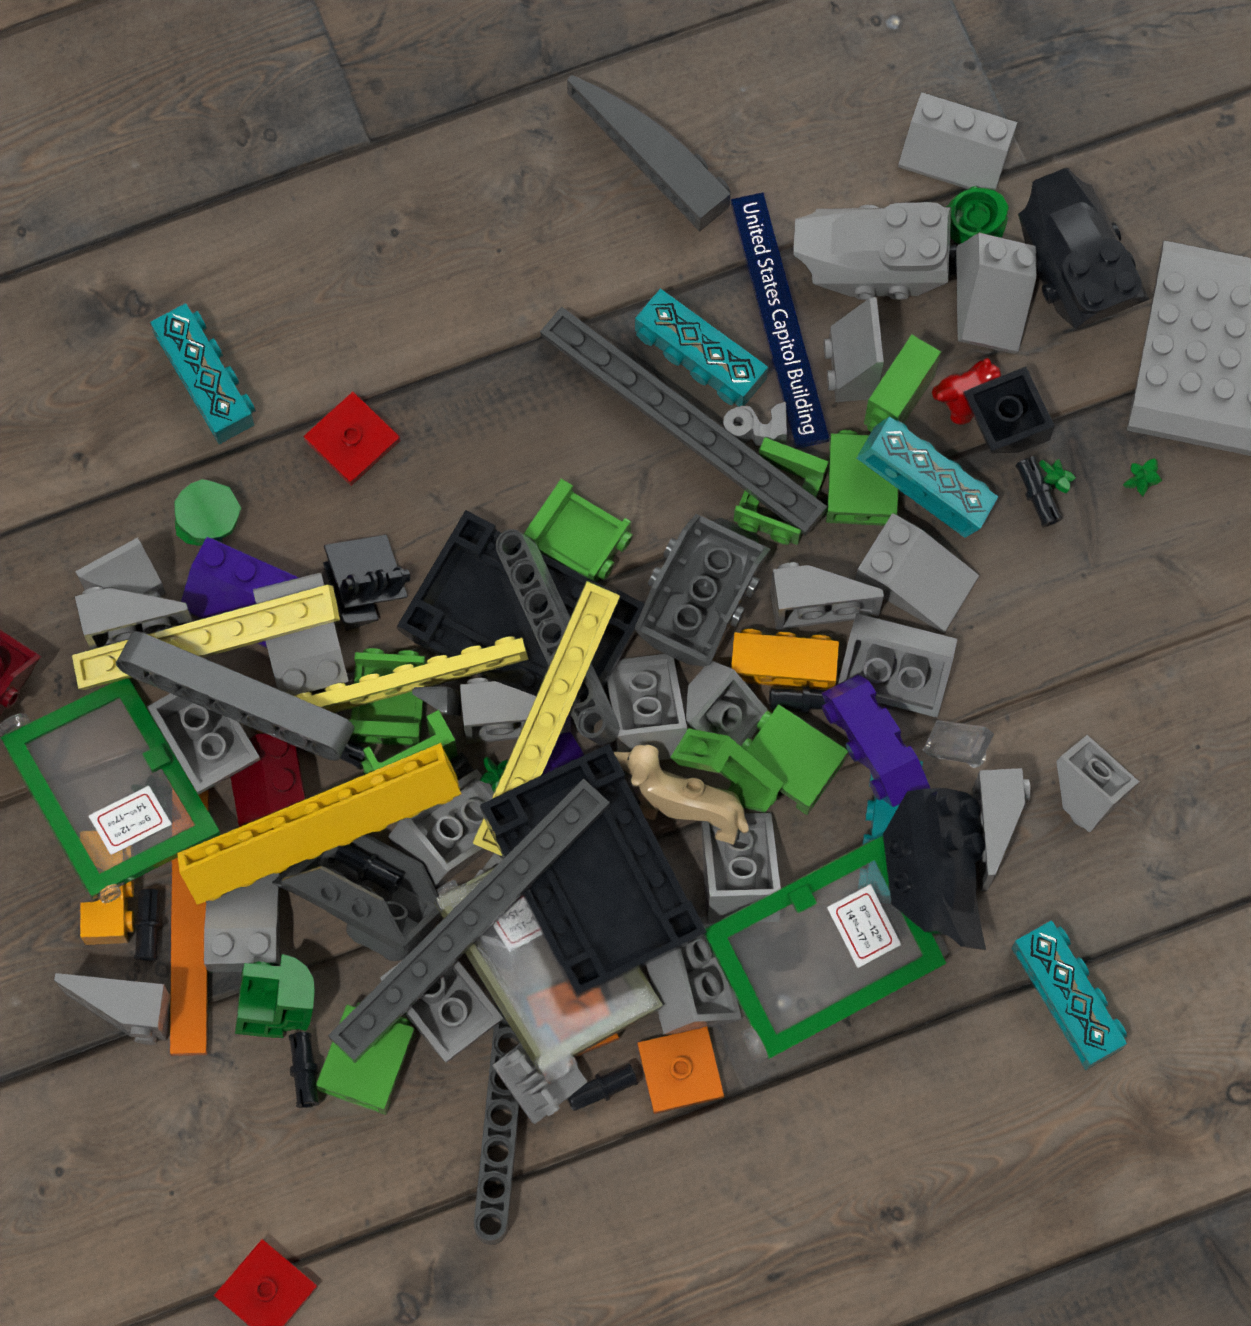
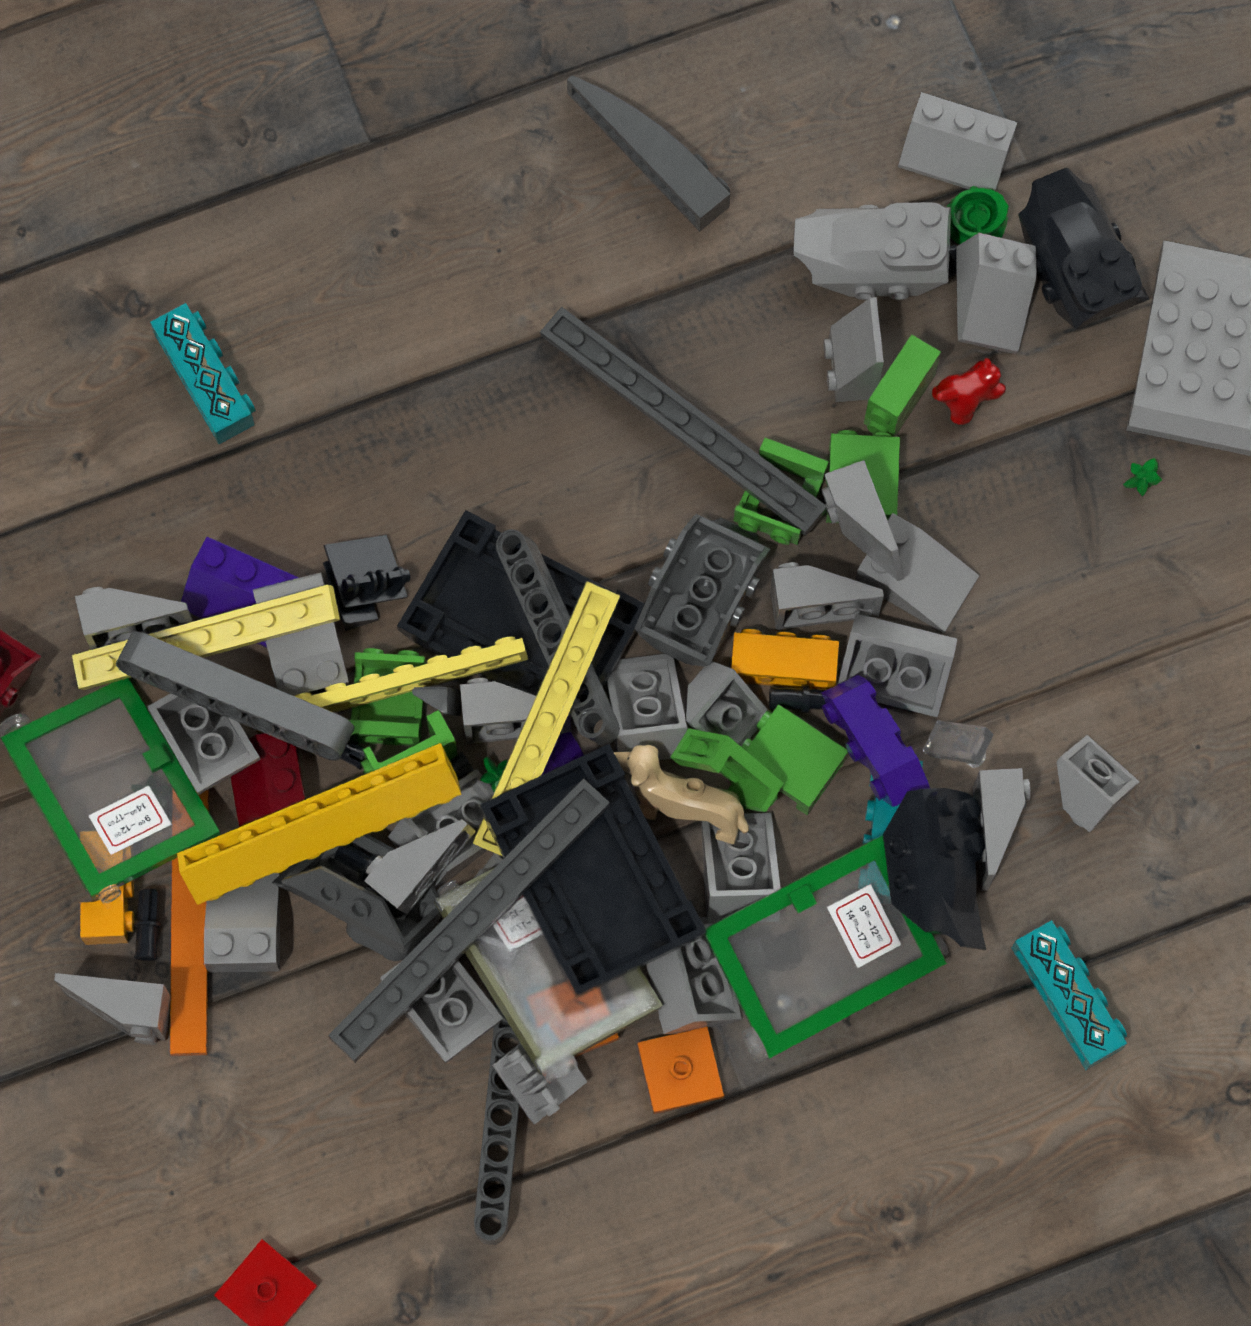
light grey slope [76,537,166,598] -> none
green hat [174,479,241,546] -> none
green brick [235,954,315,1038] -> none
black pin [289,1032,319,1108] -> none
red plate [303,391,401,486] -> none
bright green panel [316,1003,416,1115] -> none
bright green panel [524,479,633,582] -> none
black axle [567,1063,638,1111] -> none
teal brick [635,288,768,407] -> none
light grey leg [723,402,787,446] -> none
clear blue tile [730,192,829,449] -> none
teal brick [856,416,998,538] -> none
black slope [963,367,1055,453] -> none
black pin [1015,456,1063,528] -> none
green plant [1039,459,1076,493] -> none
none -> light grey slope [364,819,476,914]
none -> light grey slope [822,460,905,581]

